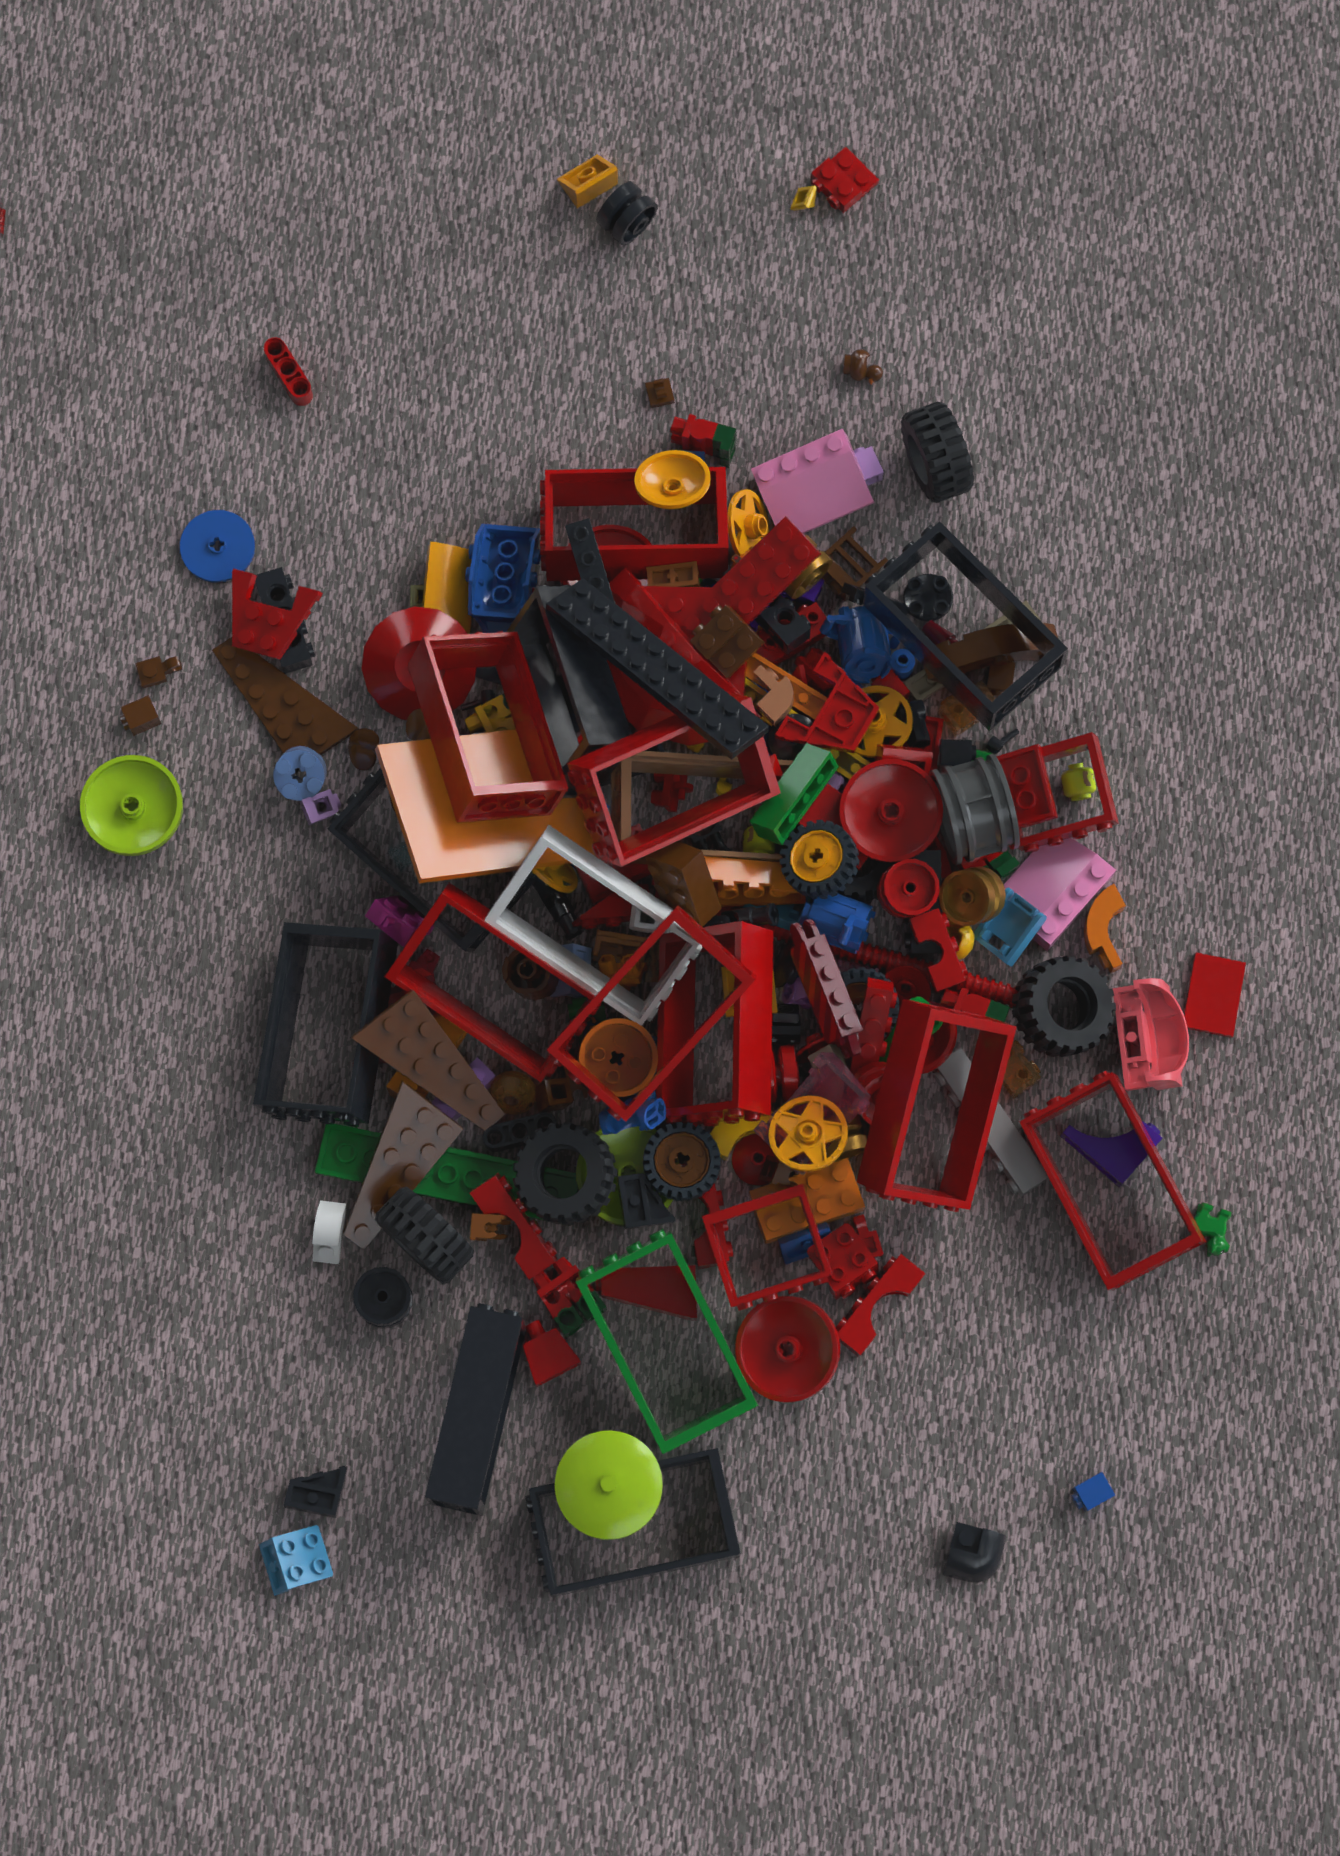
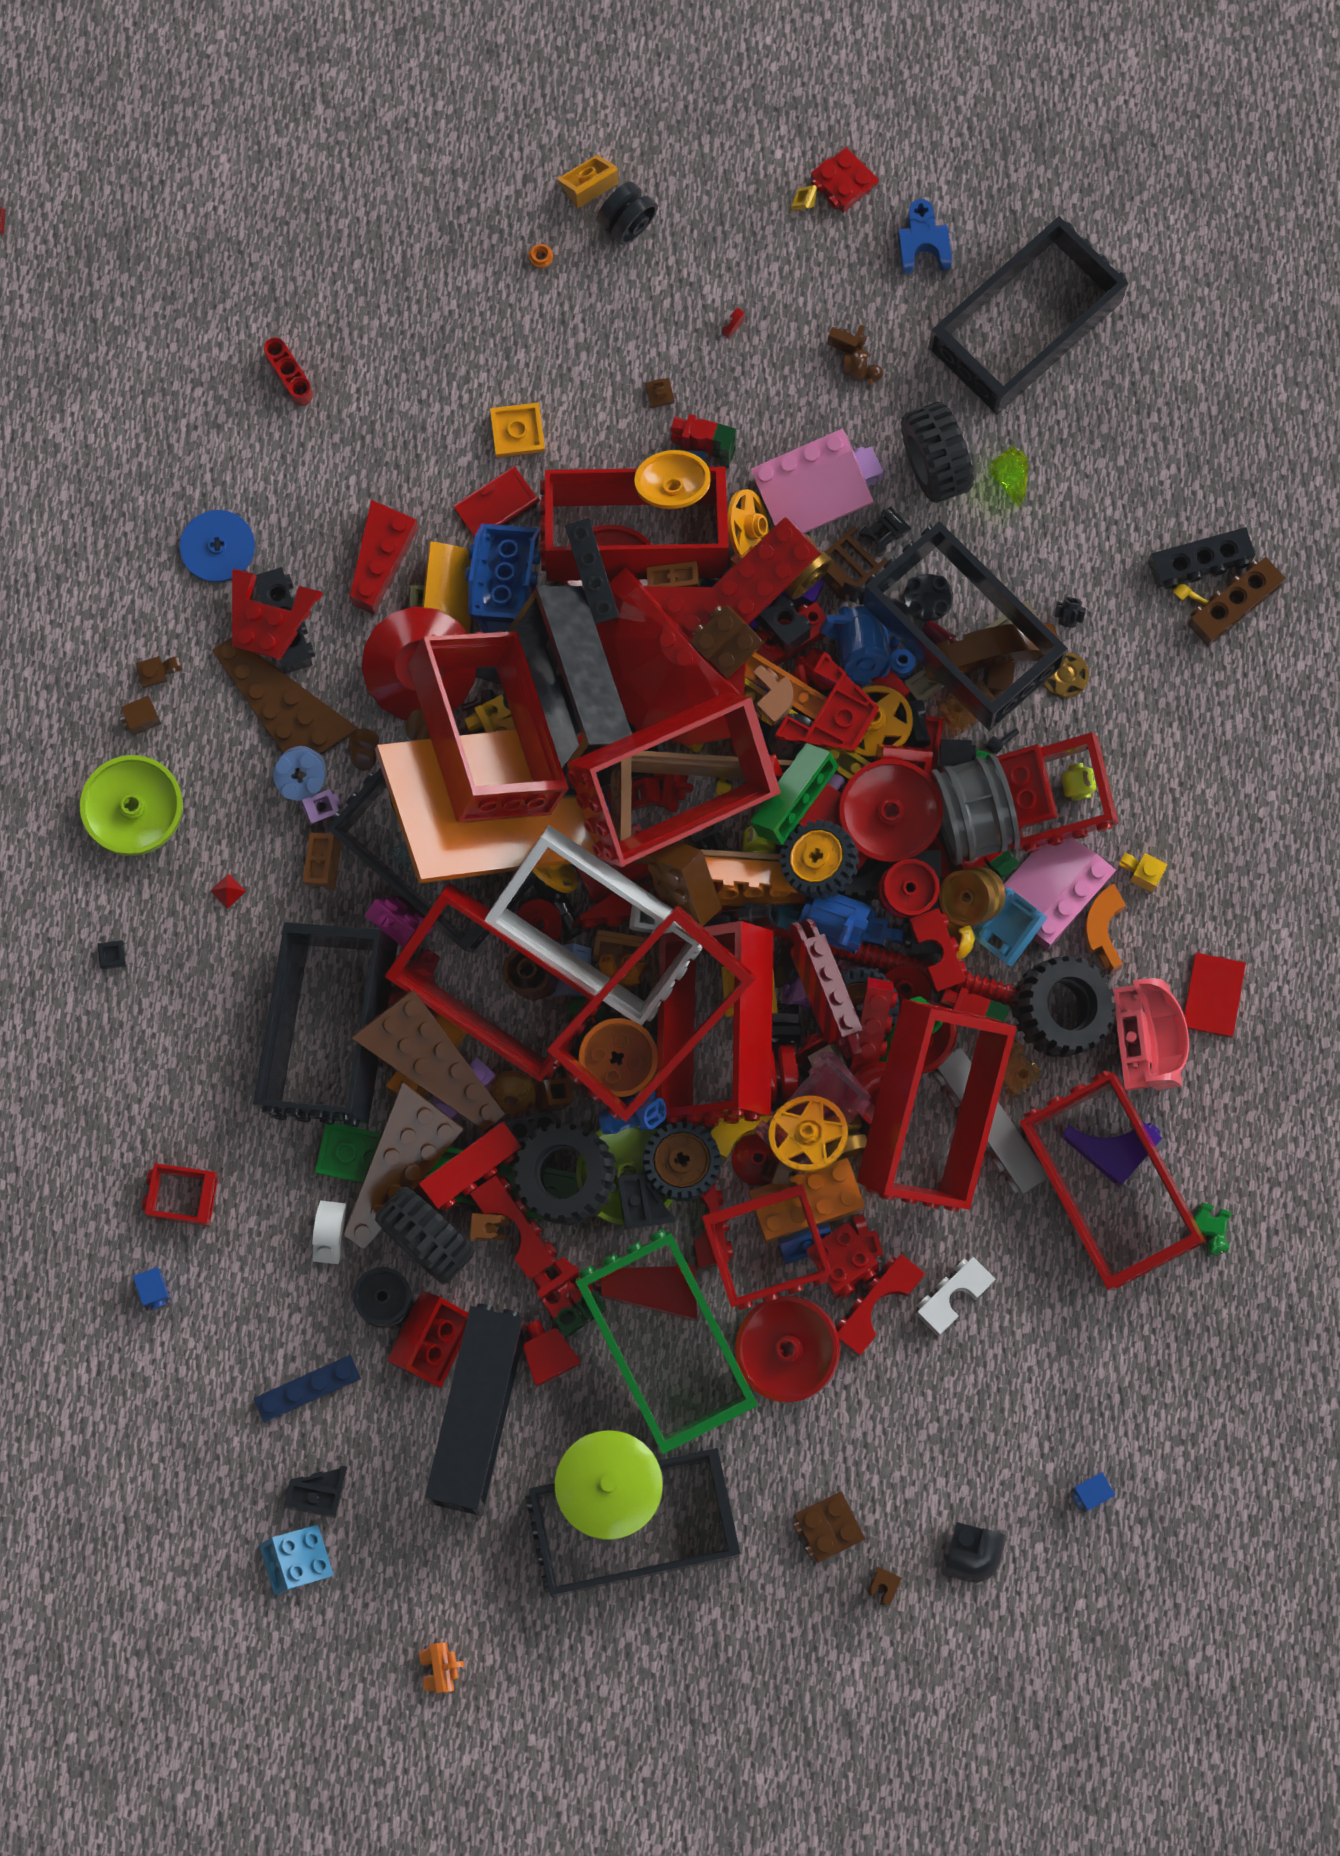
black plate [546,578,769,760] -> none
none -> black tile [97,940,126,970]
none -> blue brick [133,1267,171,1310]
none -> red window [142,1163,219,1227]
none -> red slope [210,873,246,909]
none -> dark blue plate [253,1354,361,1423]
none -> dark orange hinge [303,833,342,891]
none -> red wedge [350,499,418,615]
none -> red slope [387,1290,469,1388]
none -> red wedge [414,1122,522,1212]
none -> orange hips [419,1642,465,1693]
none -> red door [453,466,540,538]
none -> light orange plate [490,402,545,458]
none -> red dish [517,899,562,941]
none -> orange plate [529,244,553,268]
none -> red slope [607,777,662,812]
none -> red tile [722,307,745,339]
none -> reddish brown plate [792,1491,865,1563]
none -> reddish brown bracket [827,325,867,355]
none -> black piece [859,506,911,557]
none -> blue plate [864,917,905,947]
none -> reddish brown hinge [868,1566,902,1607]
none -> blue piece [897,199,952,275]
none -> white arch [916,1257,996,1337]
none -> black door [928,216,1128,415]
none -> clear neon green slope [988,445,1029,507]
none -> pearl gold wheel [1044,652,1089,698]
none -> black gear [1054,597,1086,628]
none -> yellow brick [1118,852,1168,893]
none -> black brick [1148,527,1256,589]
none -> yellow hand [1173,584,1209,606]
none -> reddish brown brick [1188,557,1286,647]

